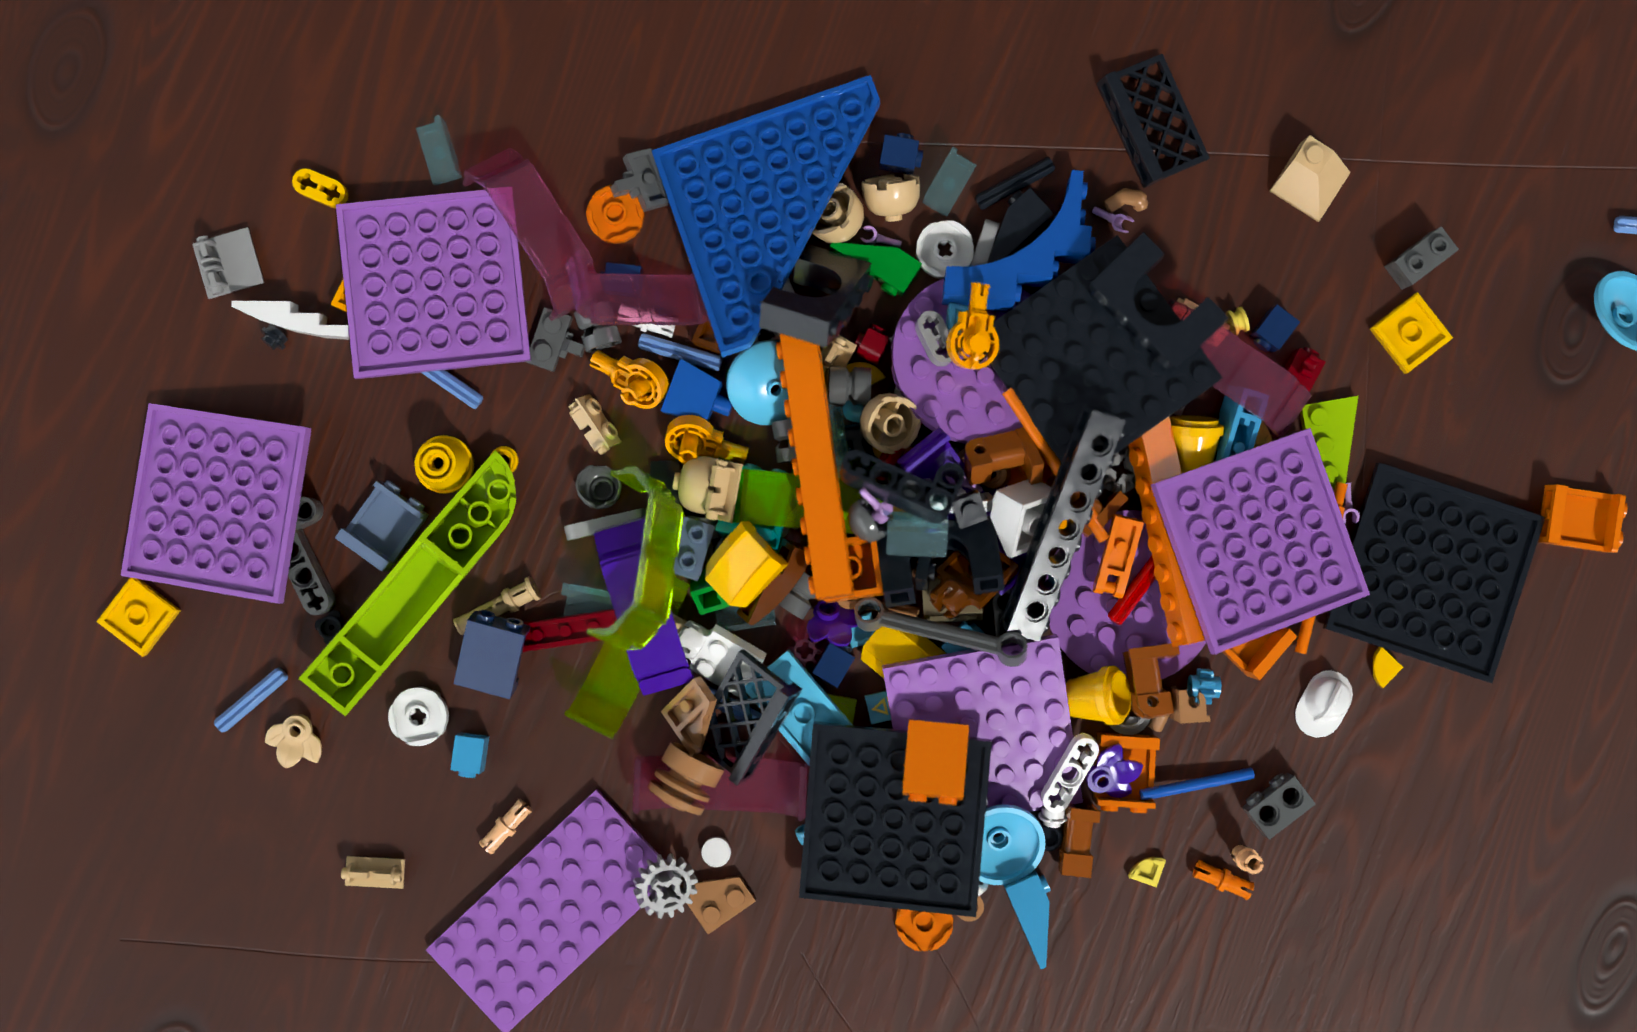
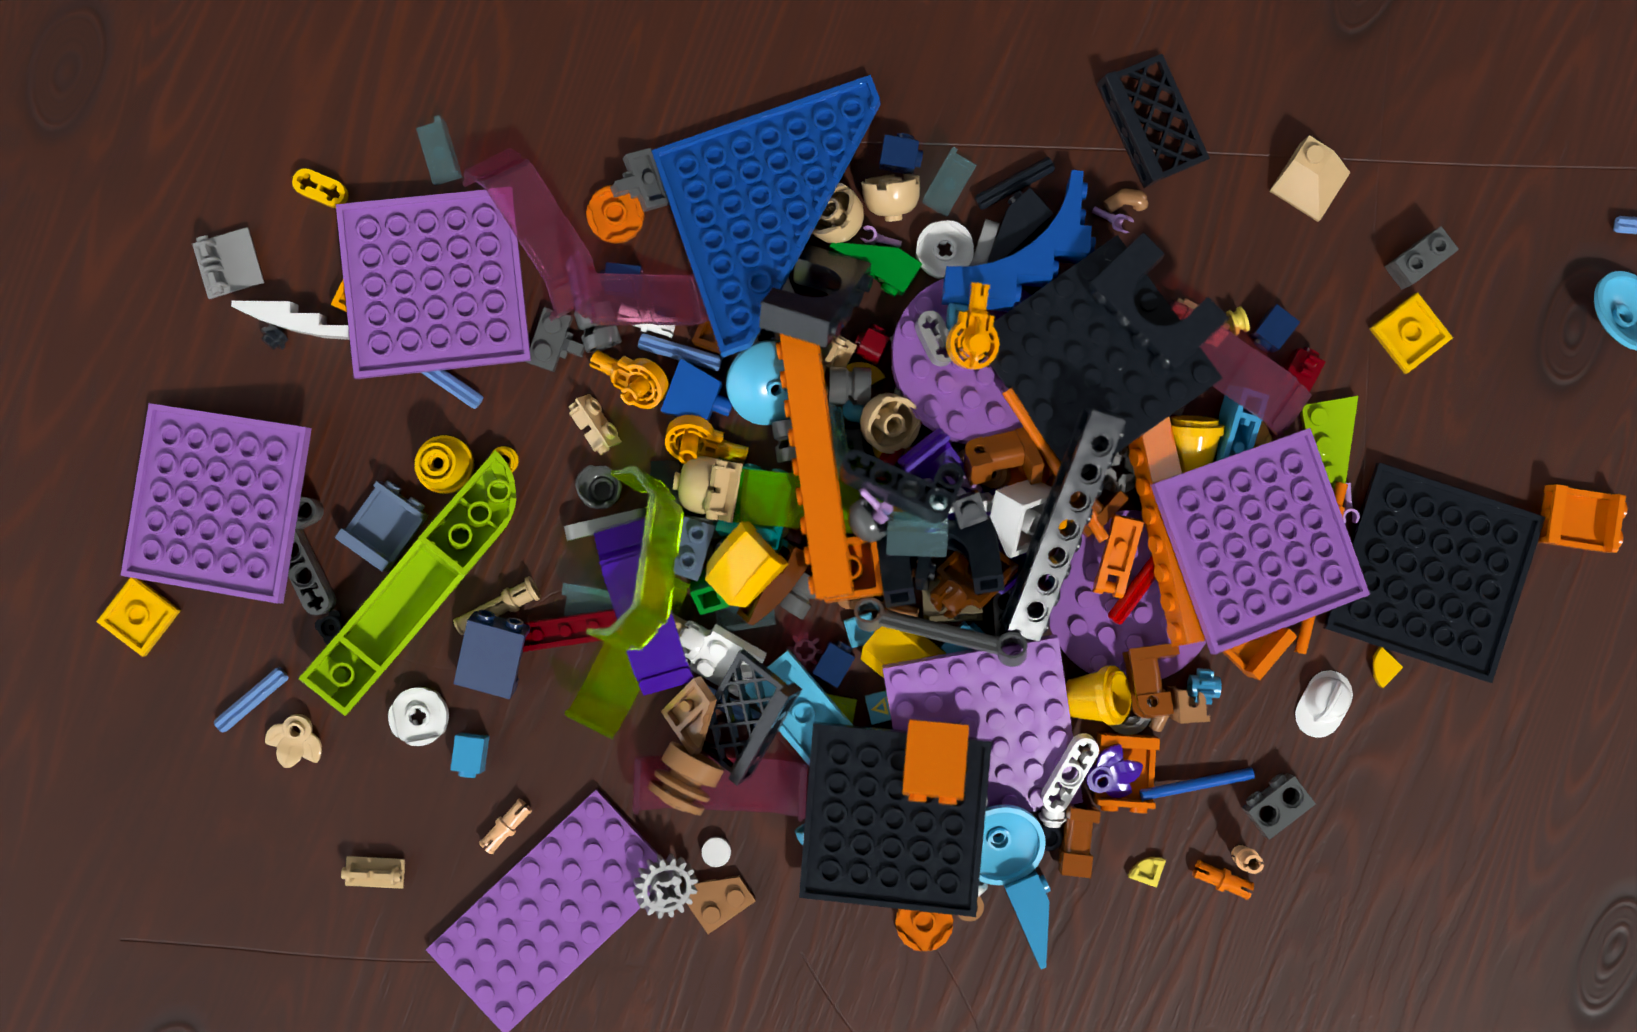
dark purple plate [807,600,862,646] -> none

